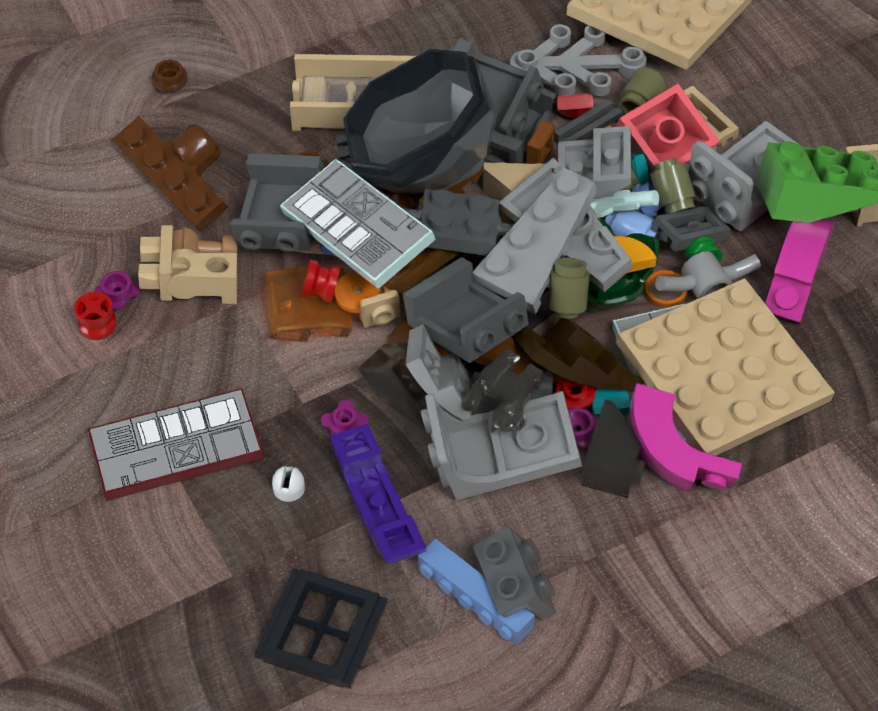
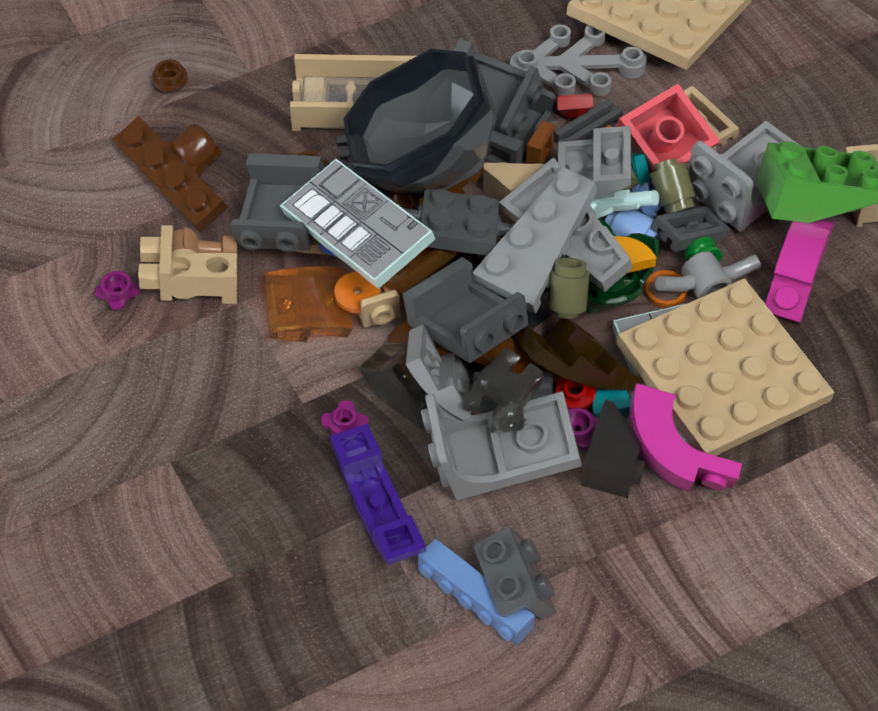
red wheel [74,292,117,340] -> none
tile [88,388,264,501] -> none
black piece [255,569,388,689] -> none
white hinge [272,466,305,502] -> none
red wheel [301,259,340,304] -> none
olive brick [618,68,666,115] -> none

